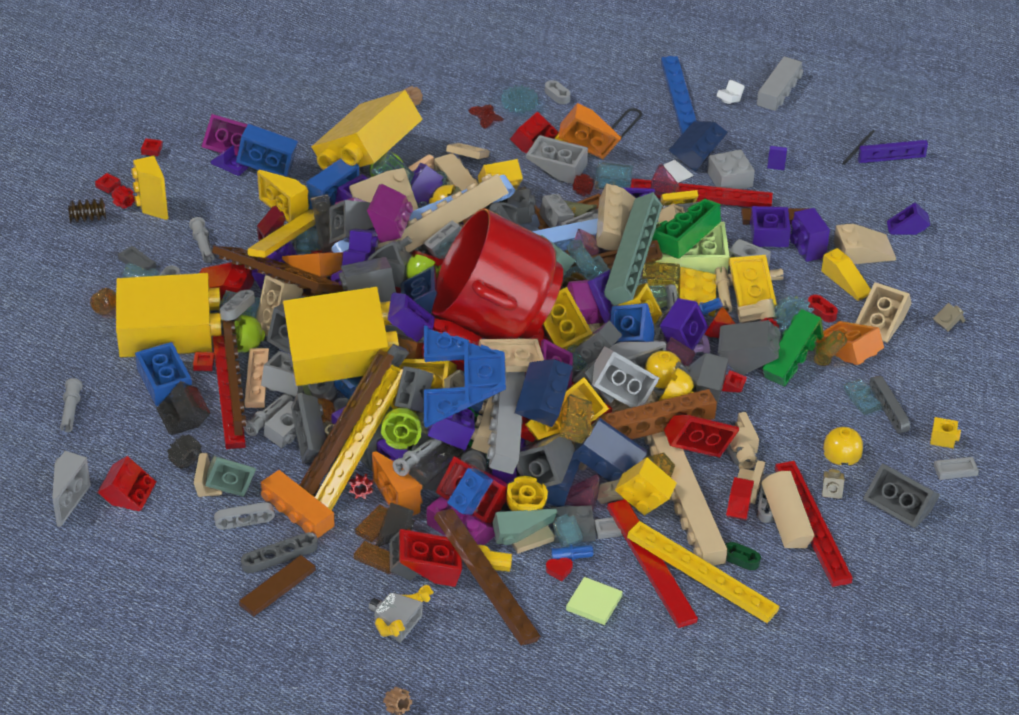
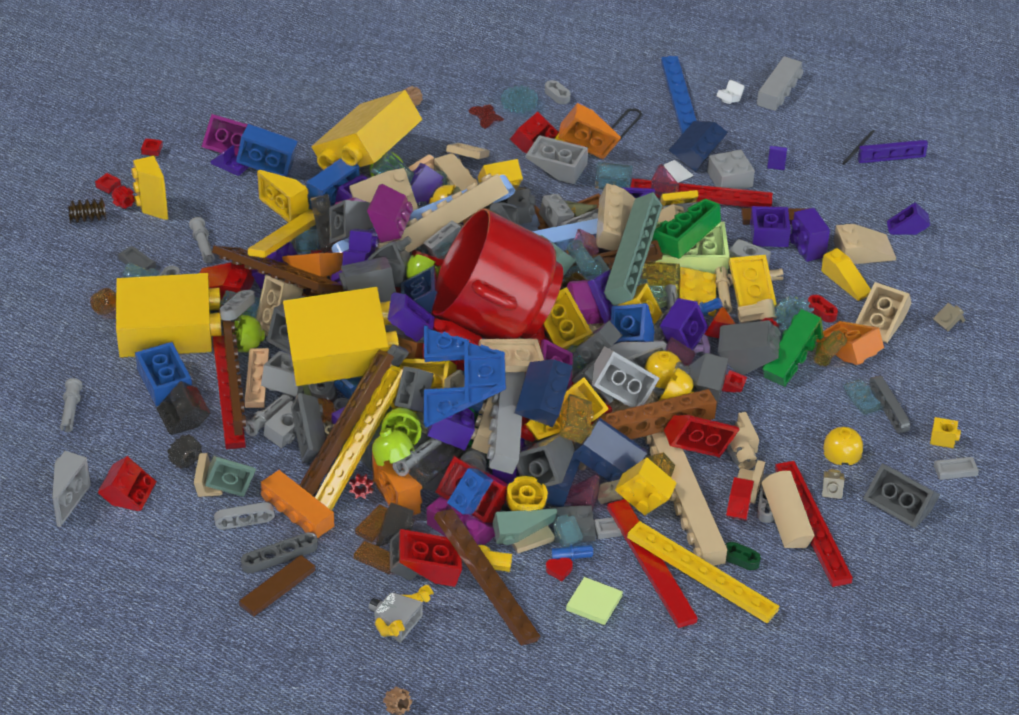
red plate [193,352,215,371] -> none
dark red slope [257,205,286,241] -> none
clear red gear [573,173,594,196] -> none
none -> lime cylinder [372,428,415,466]

